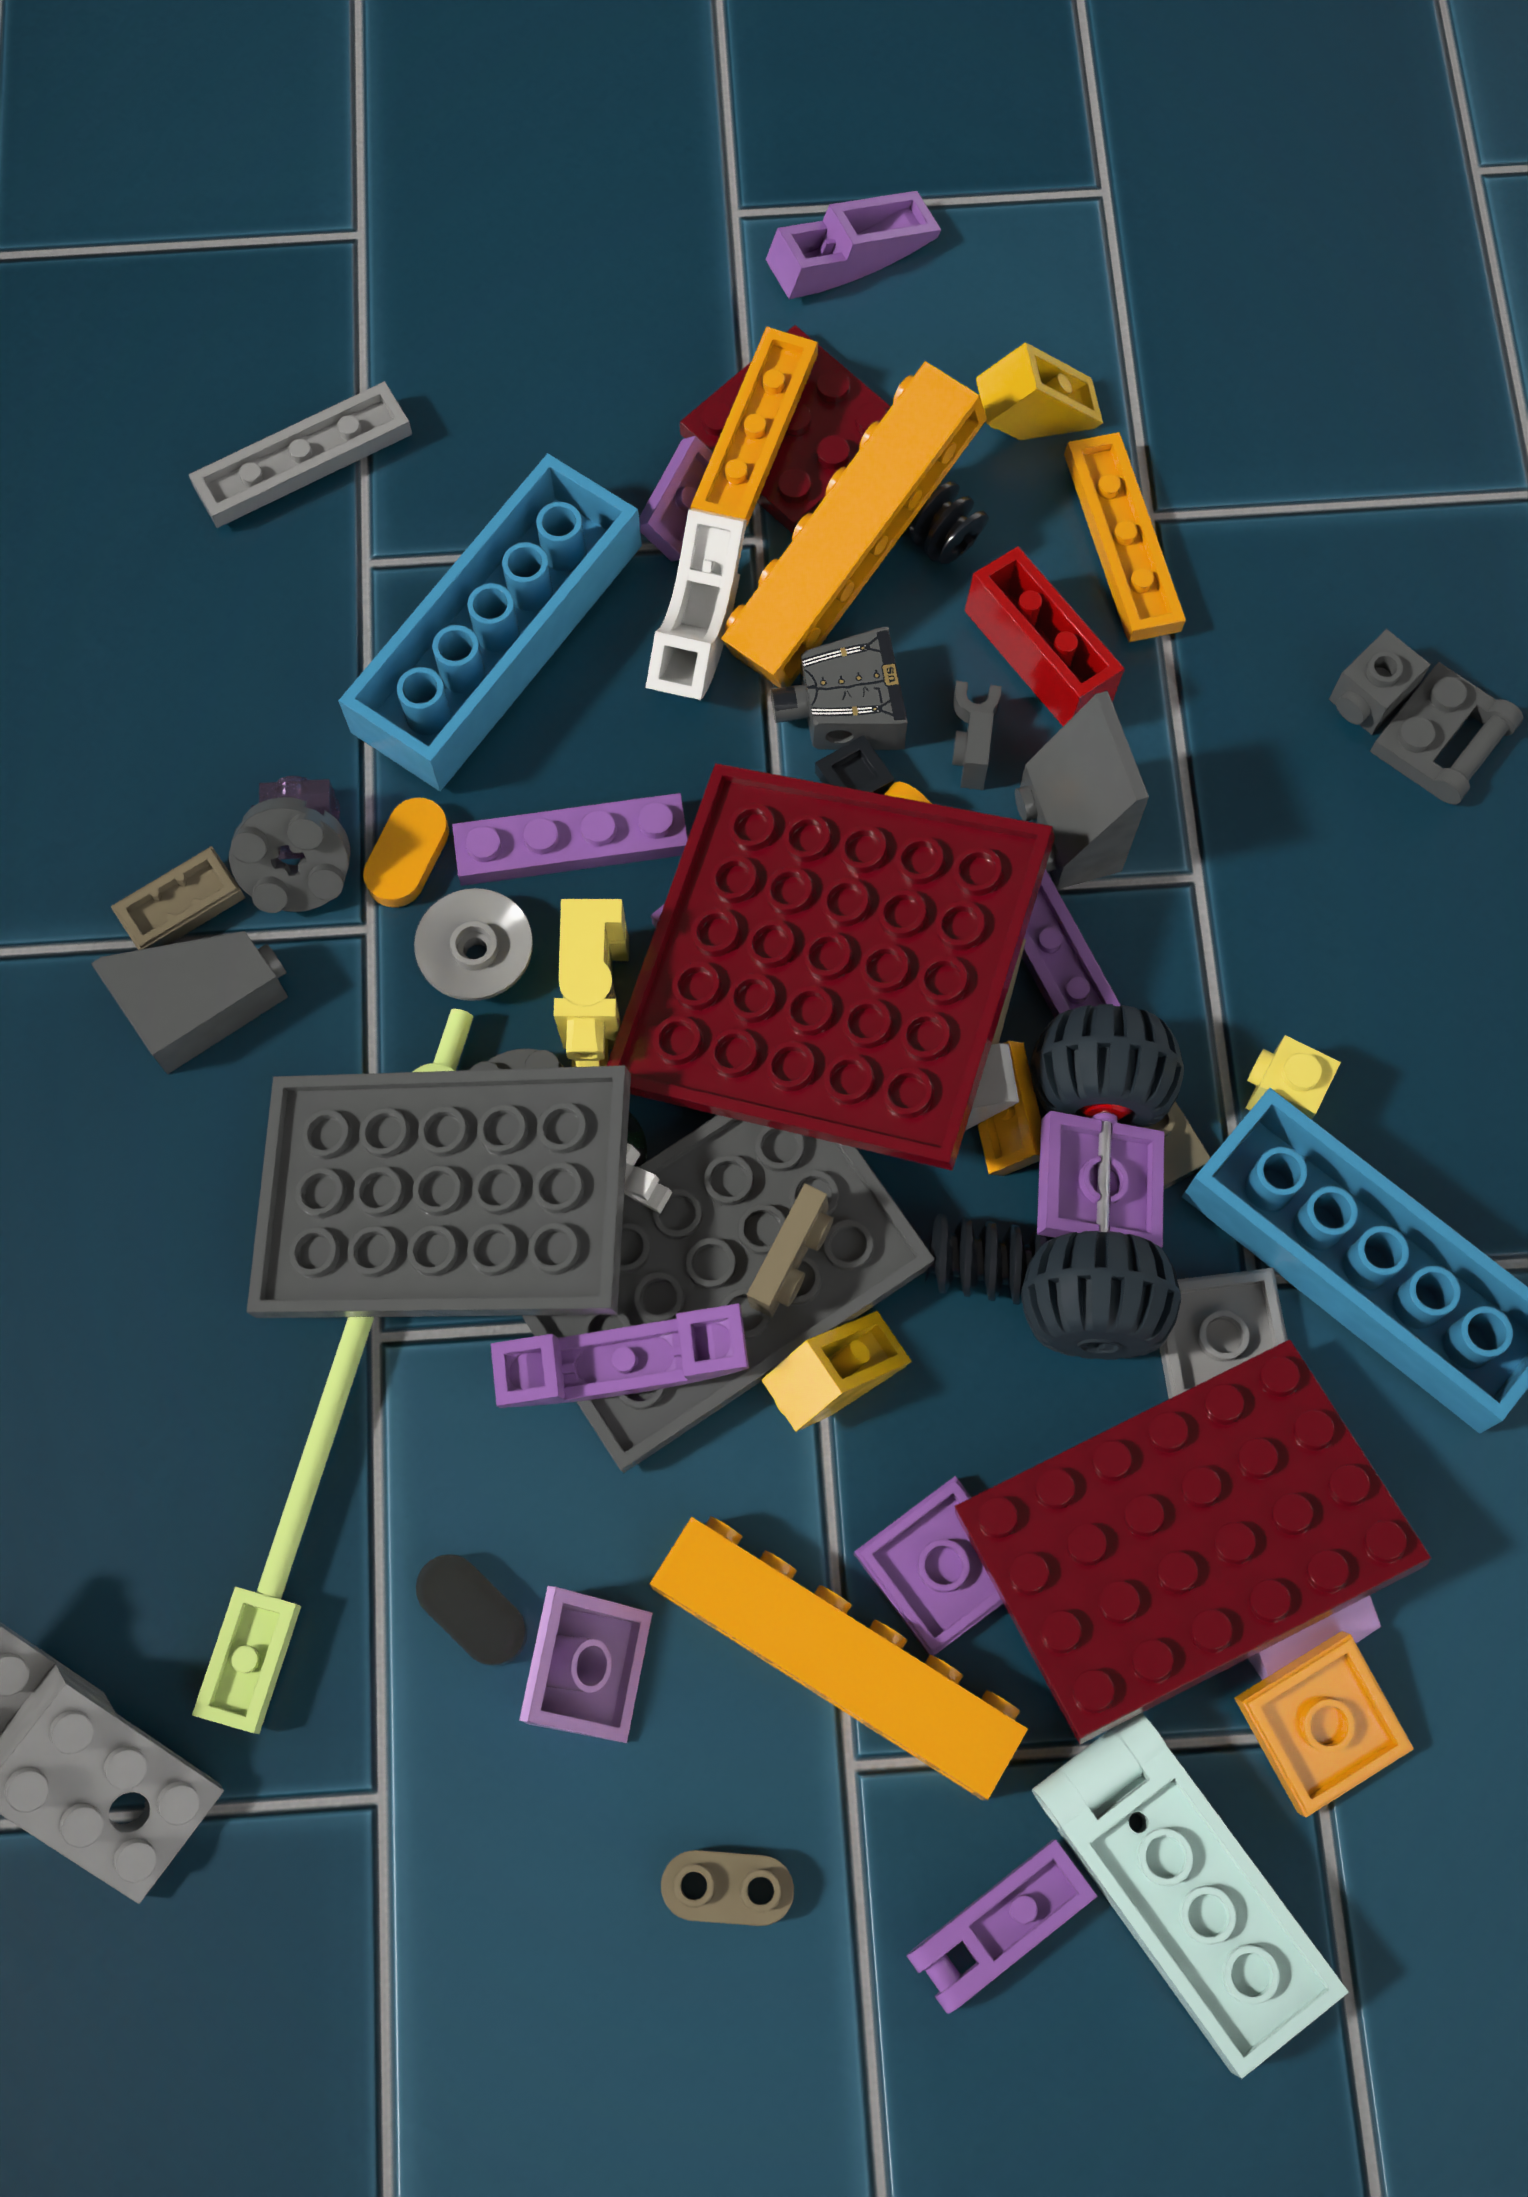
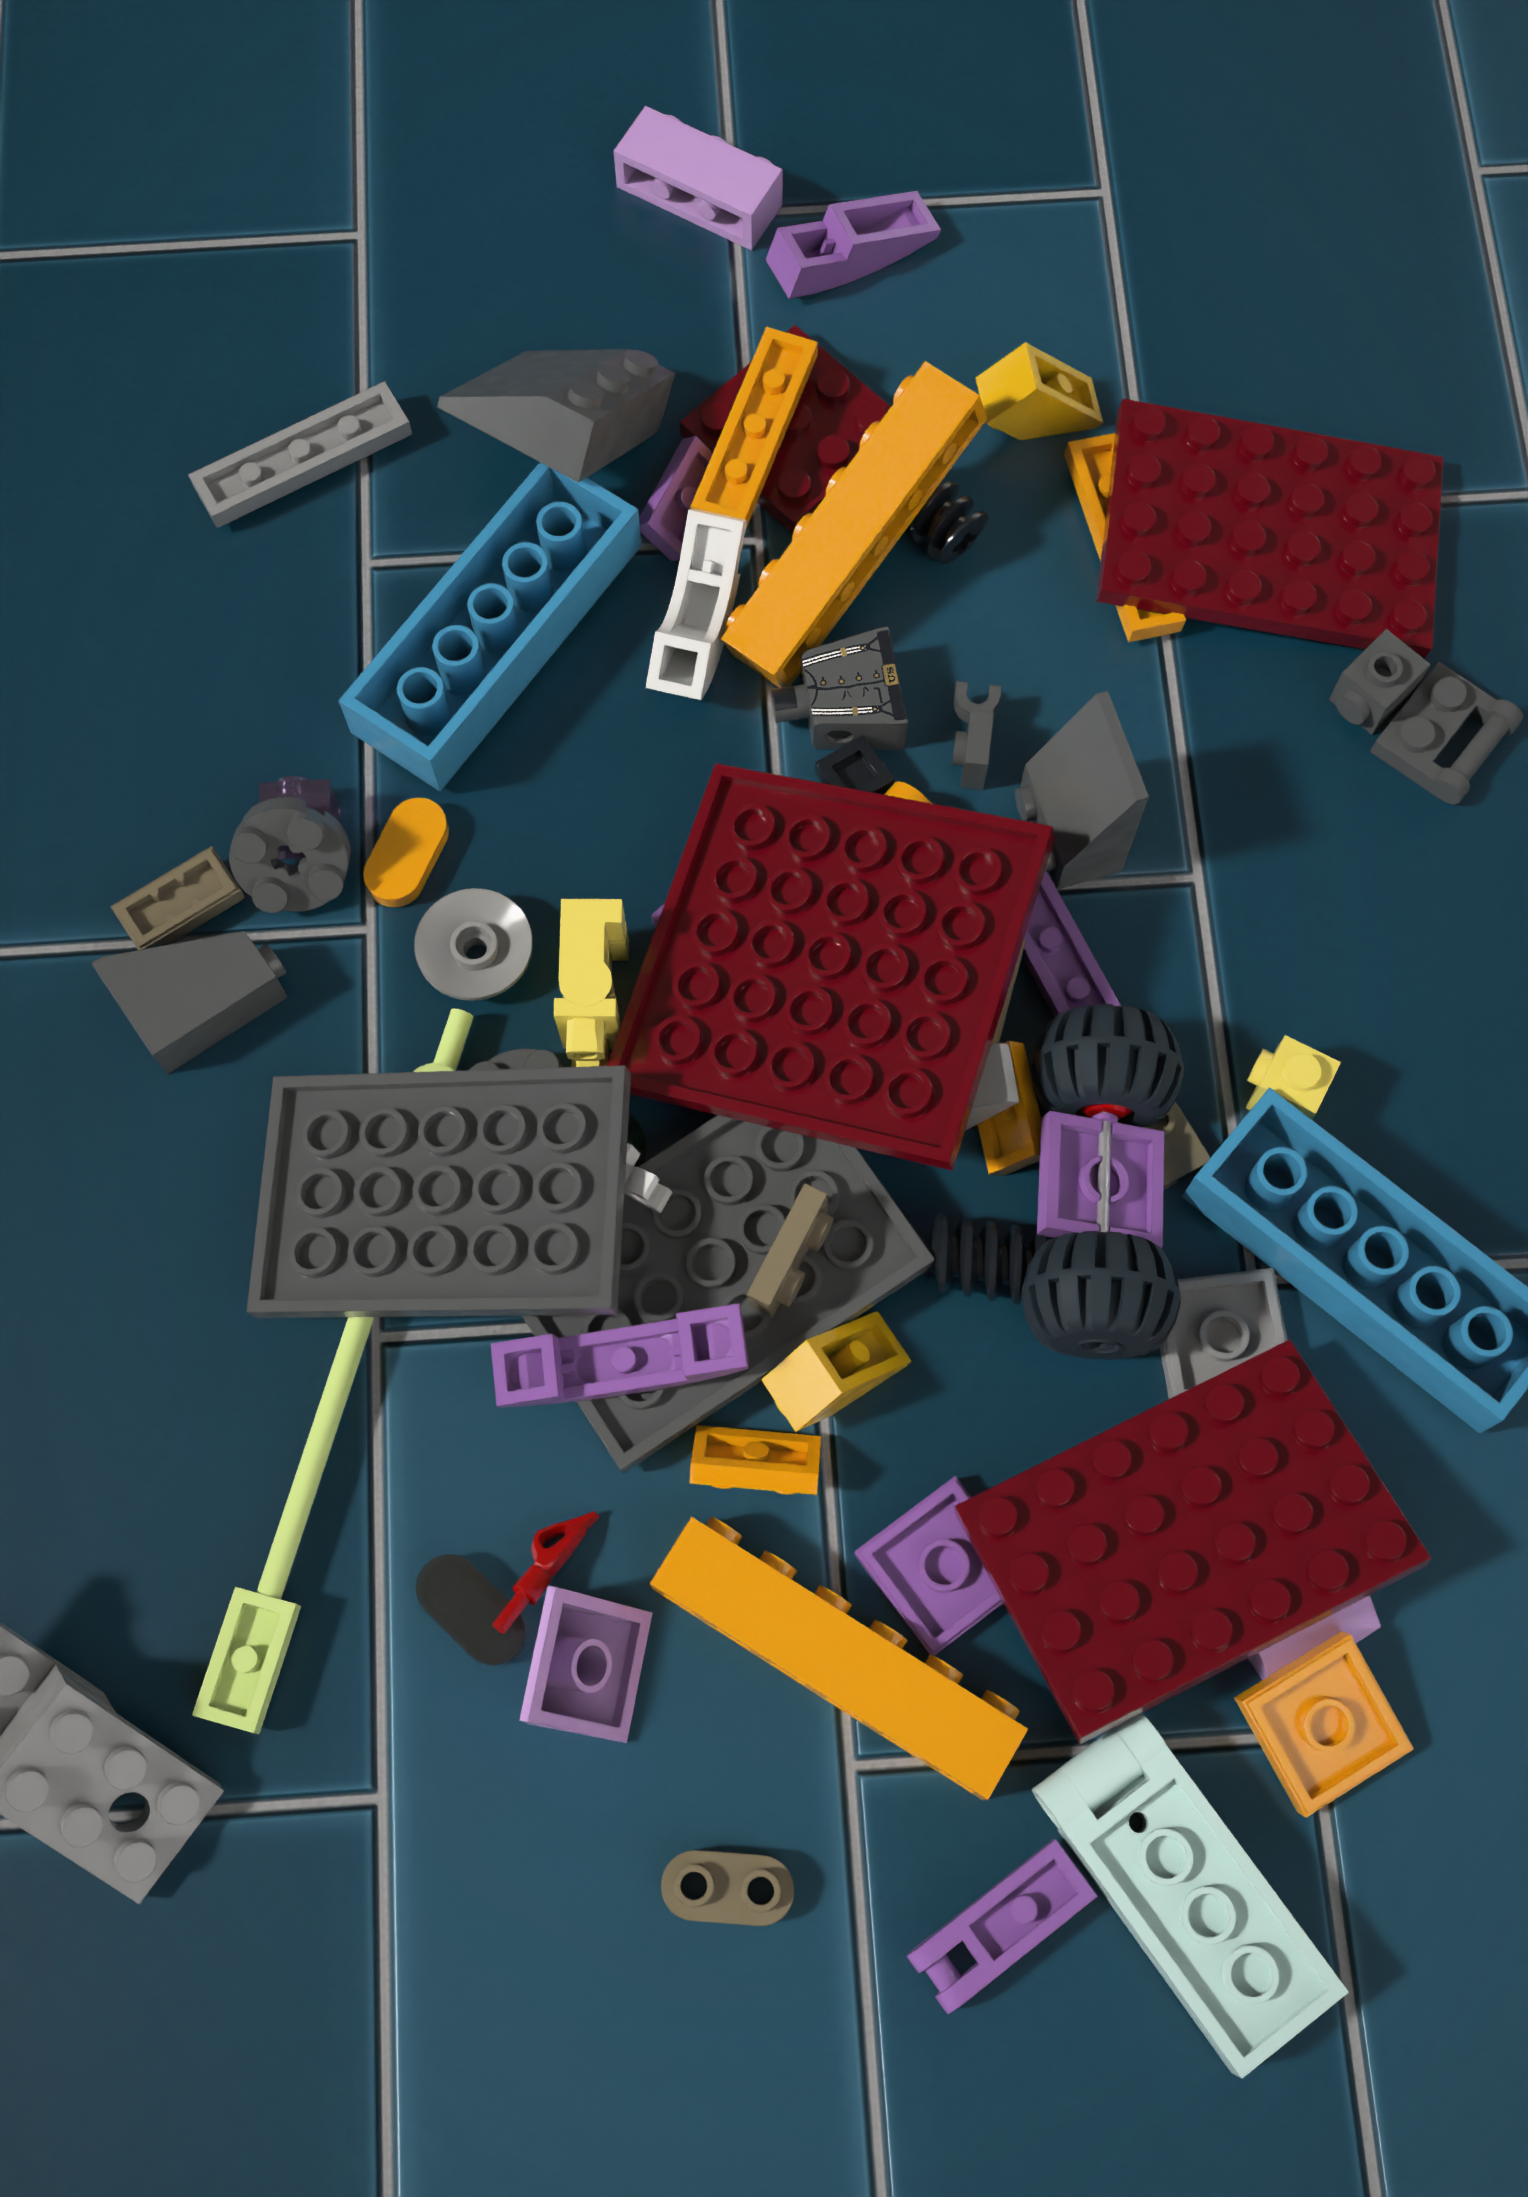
medium lavender plate [452,793,688,886] -> none
red brick [965,546,1125,726] -> none
none -> dark grey slope [437,349,675,483]
none -> red hand [492,1511,600,1634]
none -> lavender brick [613,106,783,251]
none -> light orange plate [690,1425,821,1495]
none -> dark red plate [1096,399,1444,659]

